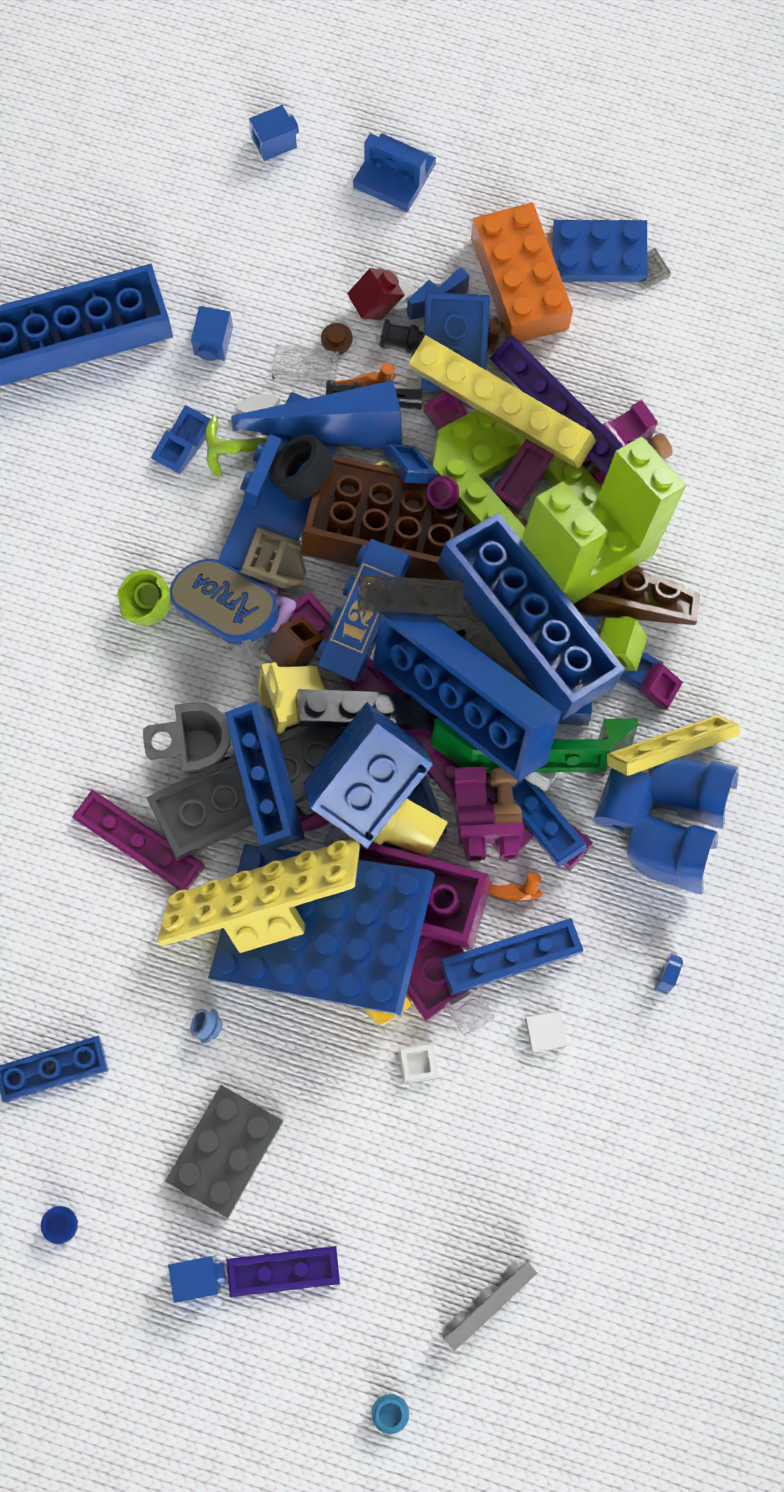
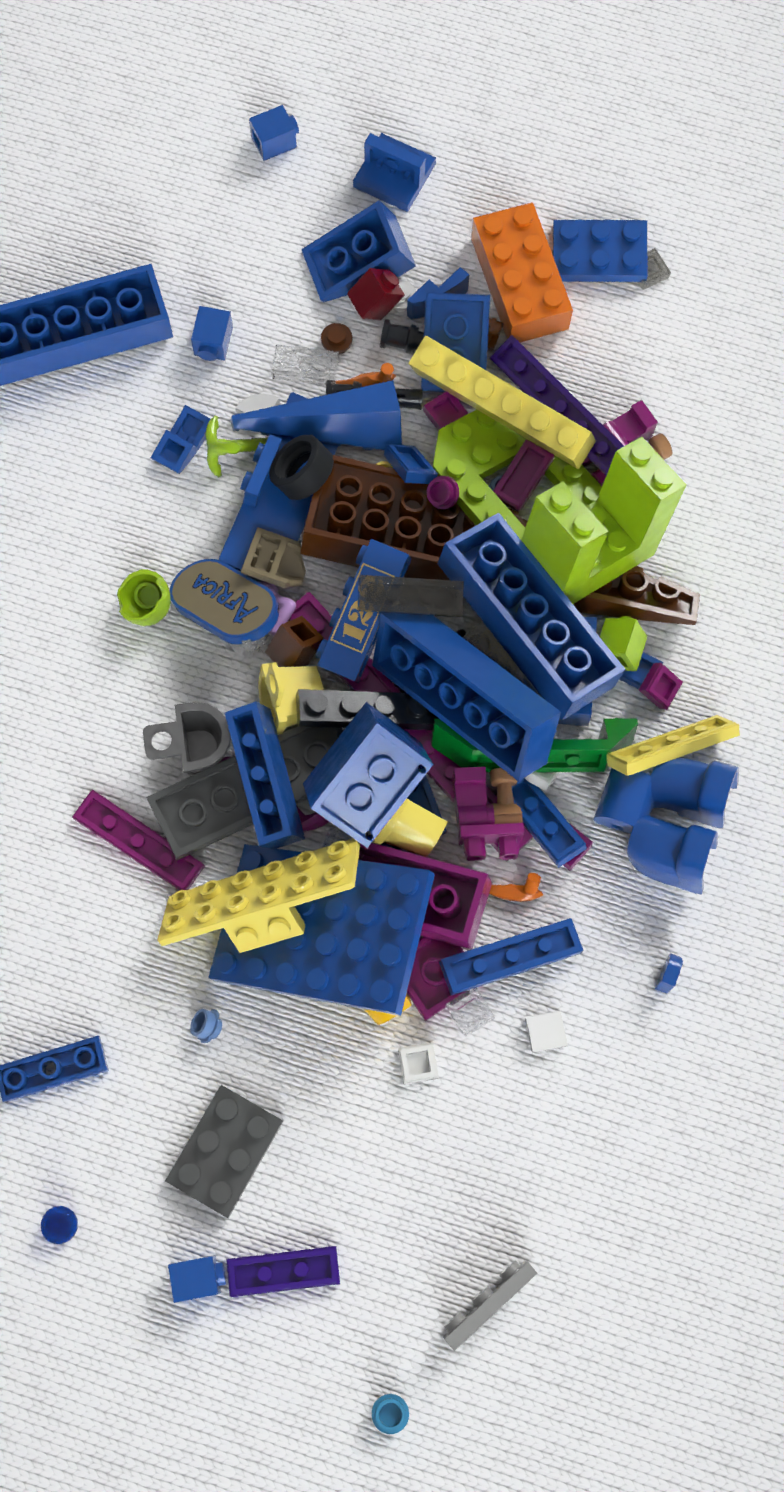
none -> blue slope [301,200,416,303]

